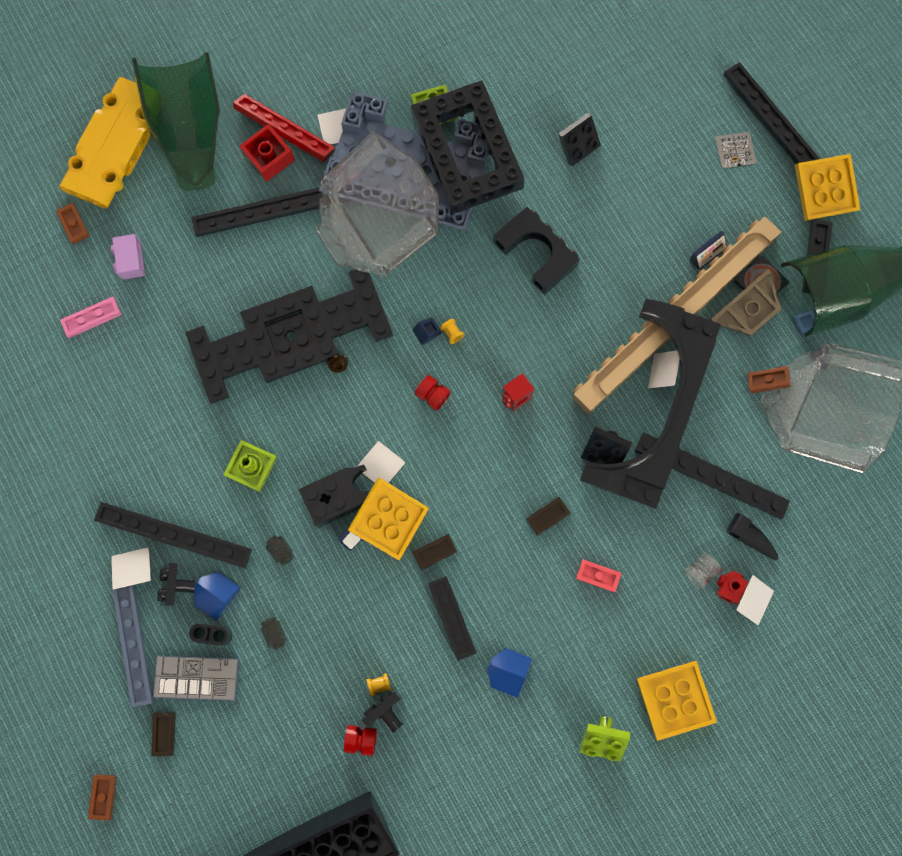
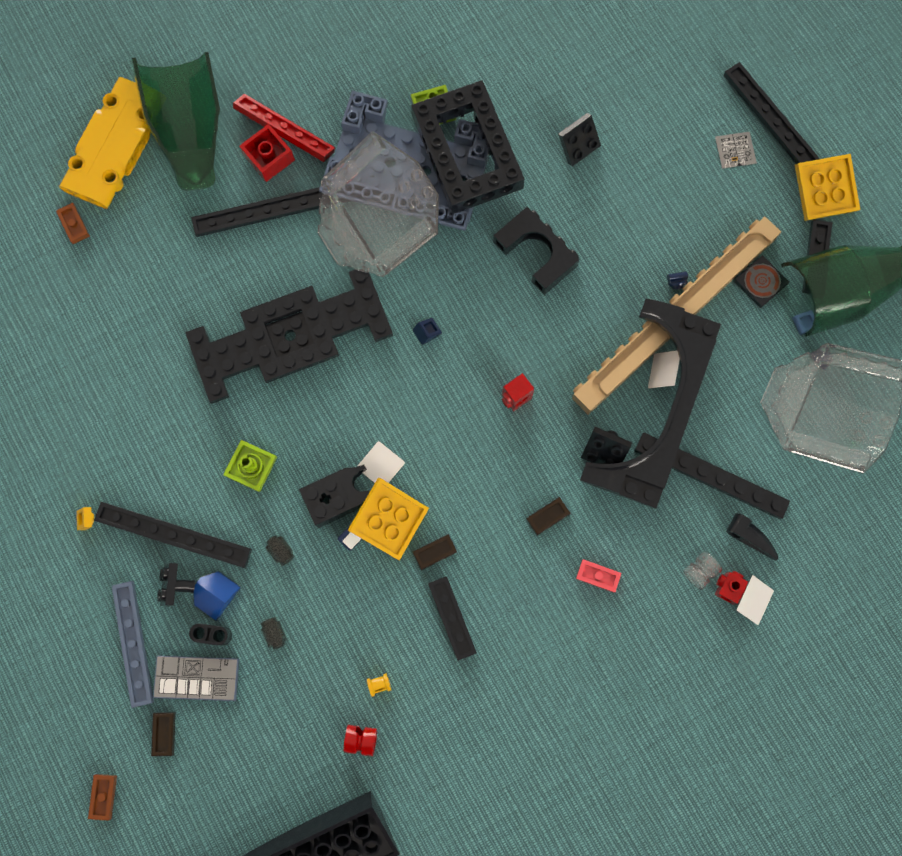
bright pink tile [60,297,122,338] -> none
lavender brick [111,234,145,280] -> none
white sticker [111,547,151,590] -> none
white sticker [317,109,346,145] -> none
dark brown plate [328,355,348,373] -> none
black plate [362,691,403,733] -> none
red wheel [414,375,451,411] -> none
yellow bush [440,319,465,344] -> none
blue slope [488,648,532,698] -> none
lime plate [579,717,630,761] -> none
yellow plate [636,661,717,741] -> none
slope [690,231,727,269] -> none
dark tan wing [711,269,781,336] -> none
dark orange plate [748,366,791,394] -> none
none -> yellow plate [76,507,94,530]
none -> dark blue plate [667,271,688,289]

